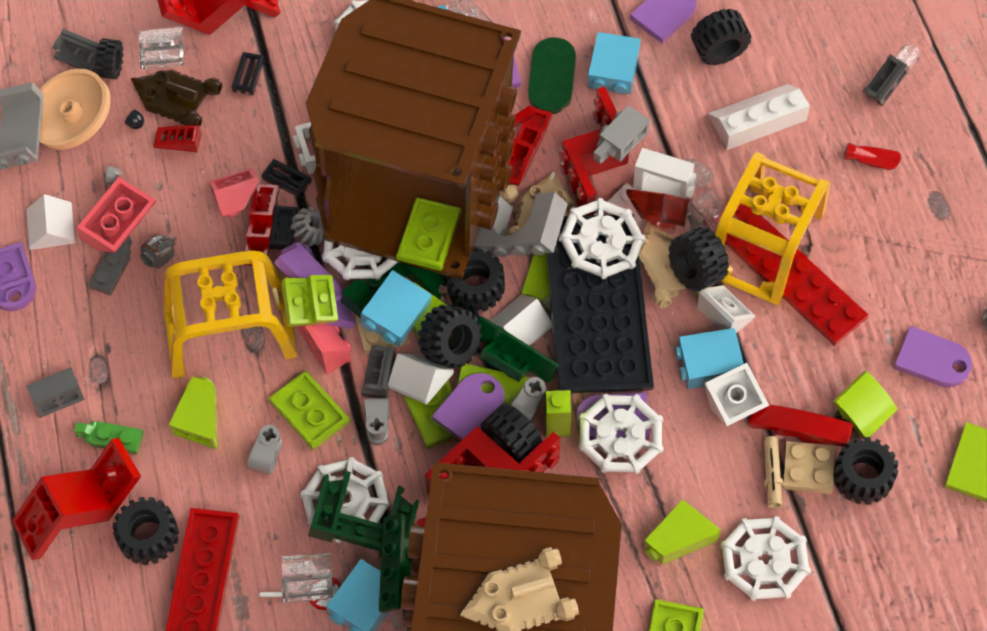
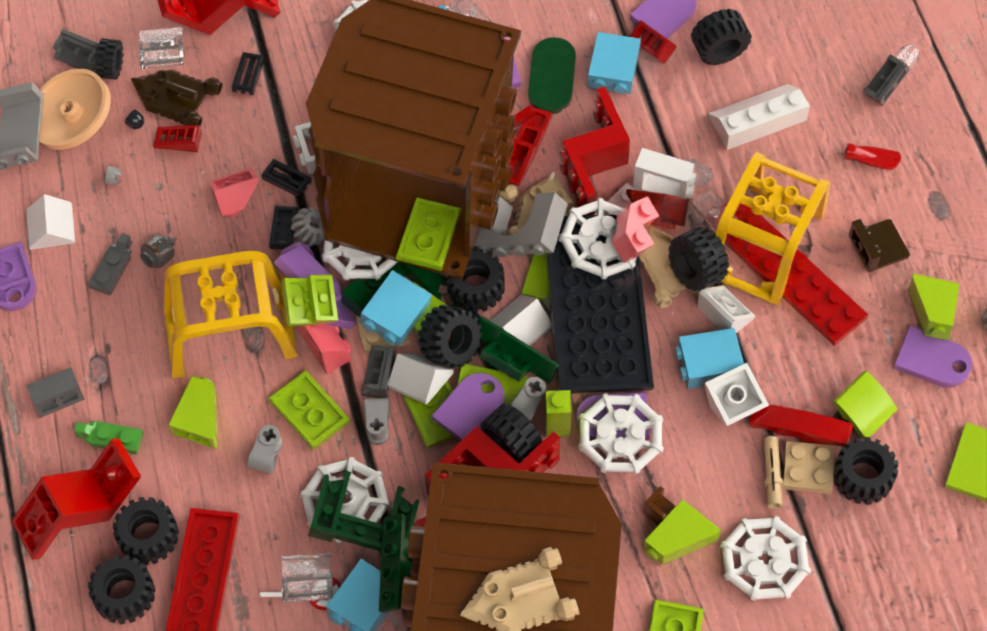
coral slope [77,177,156,253] -> none
red slope [244,184,279,266] -> none
light grey hinge [593,105,650,164] -> none
none -> black tyre [88,555,156,624]
none -> coral brick [612,196,659,263]
none -> red slope [629,20,677,63]
none -> reddish brown panel [643,486,676,525]
none -> dark brown bracket [849,219,910,273]
none -> lime slope [908,273,960,340]

